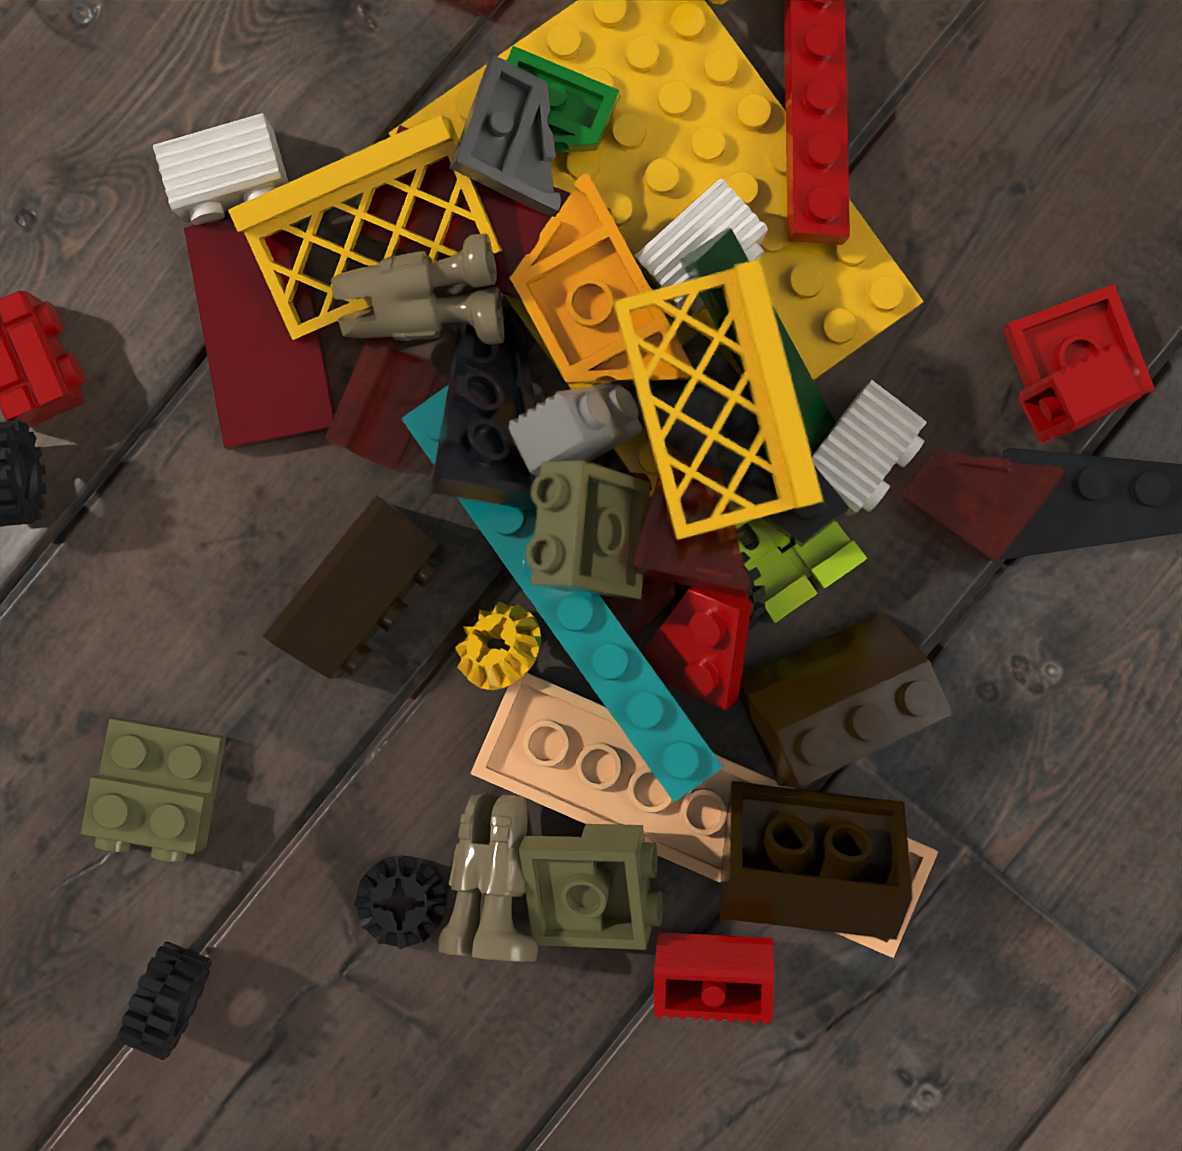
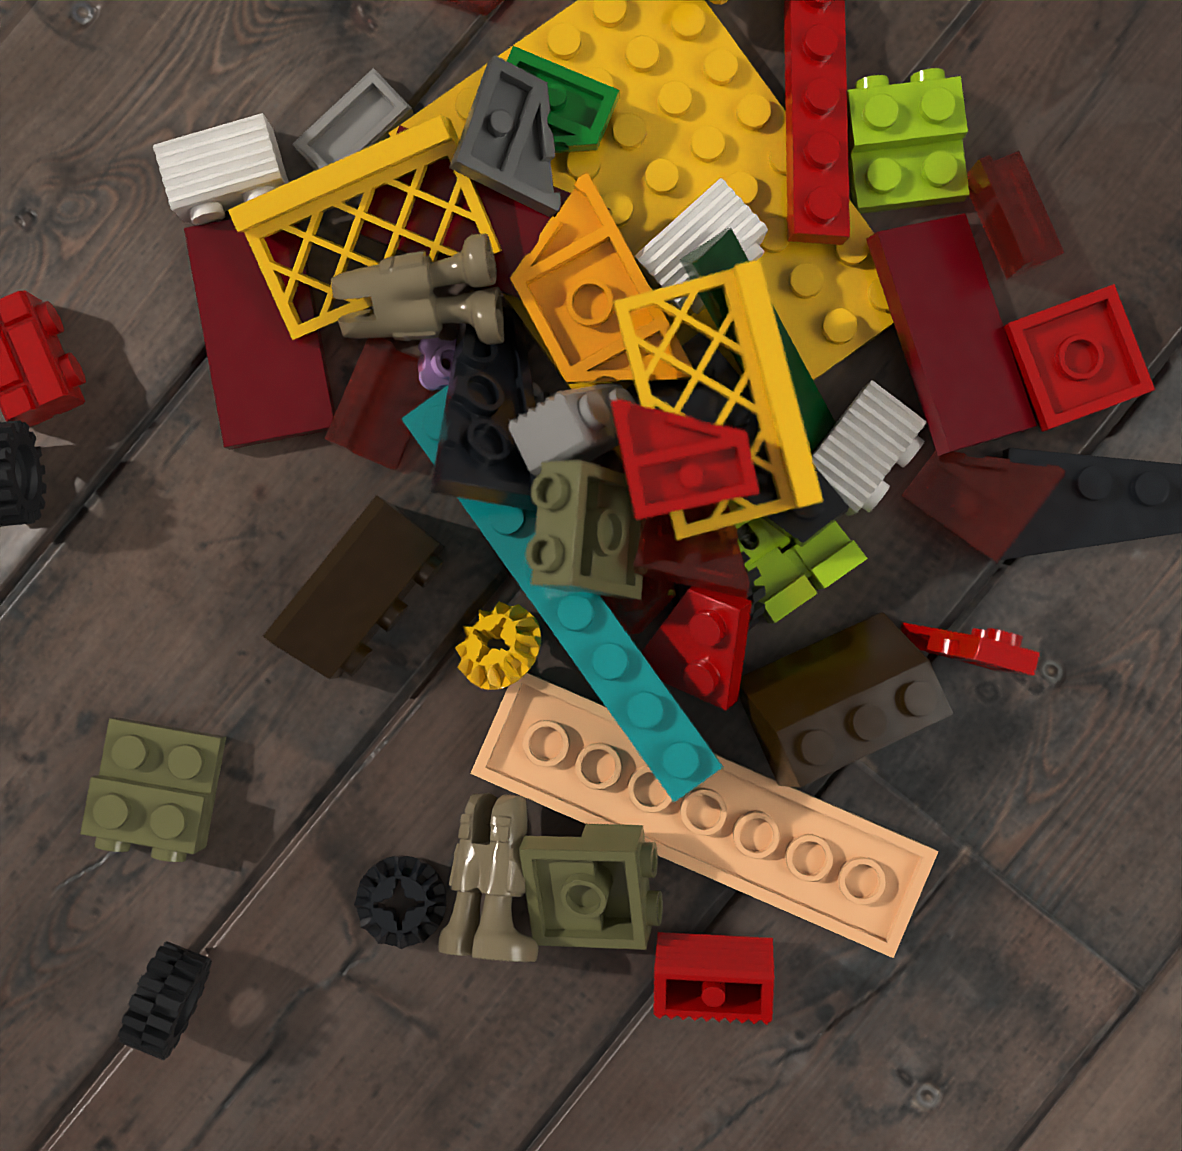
dark brown slope [720,781,913,940] -> none
red brick [1018,344,1142,444] -> none
none -> light grey tile [292,68,414,171]
none -> lavender plate [418,338,457,391]
none -> red wing [610,399,759,520]
none -> lime plate [847,68,970,214]
none -> dark red tile [866,213,1037,456]
none -> red wing [900,622,1040,676]
none -> clear red panel [967,151,1065,280]

